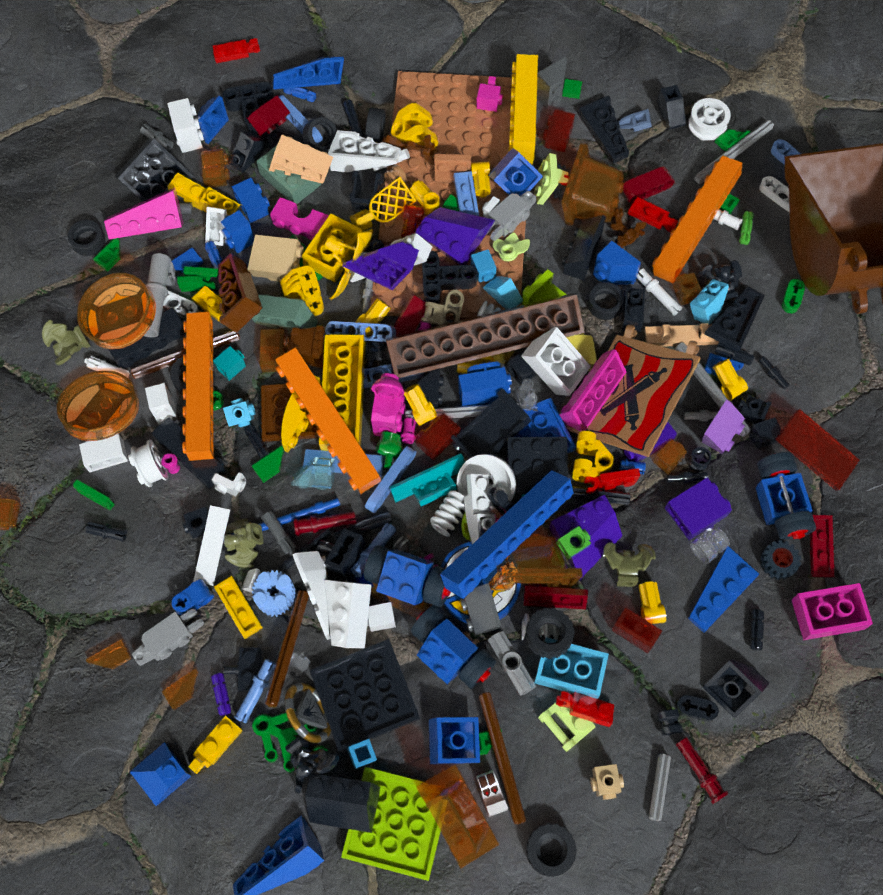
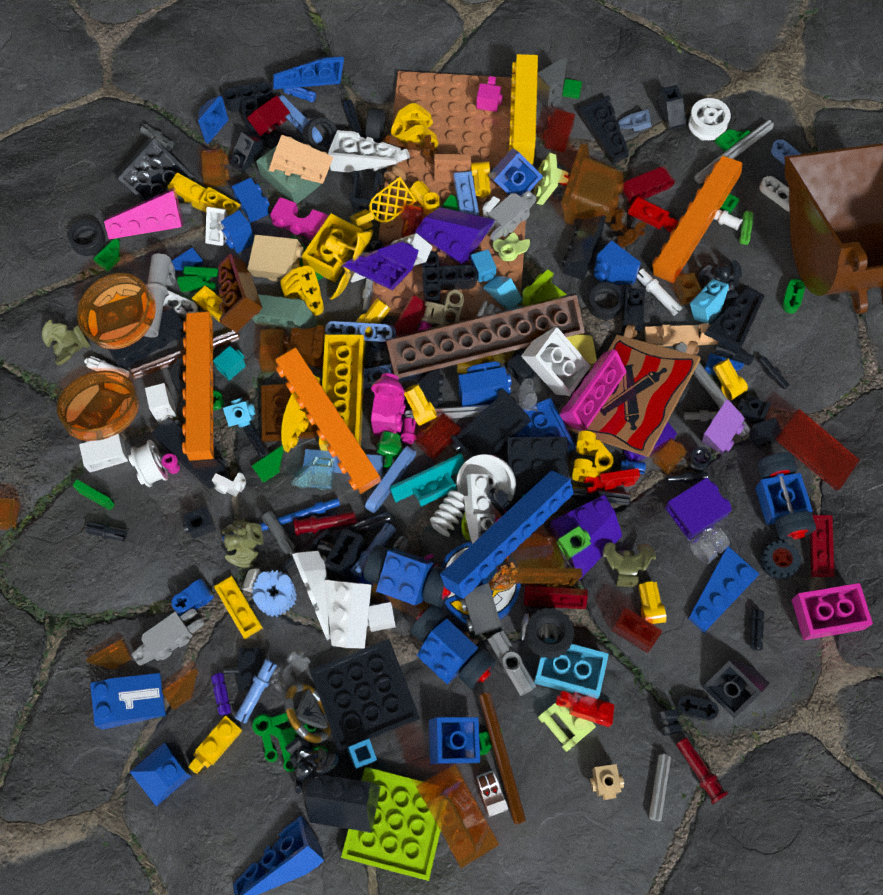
white brick [167,98,204,153] -> none
white sticker [193,505,230,586] -> none
blue axle [205,241,222,274] -> none
red plate [213,38,260,63] -> none
reddish brown axle [265,590,309,708] -> none
black tyre [526,823,577,877] -> none
none -> blue slope [90,673,166,730]

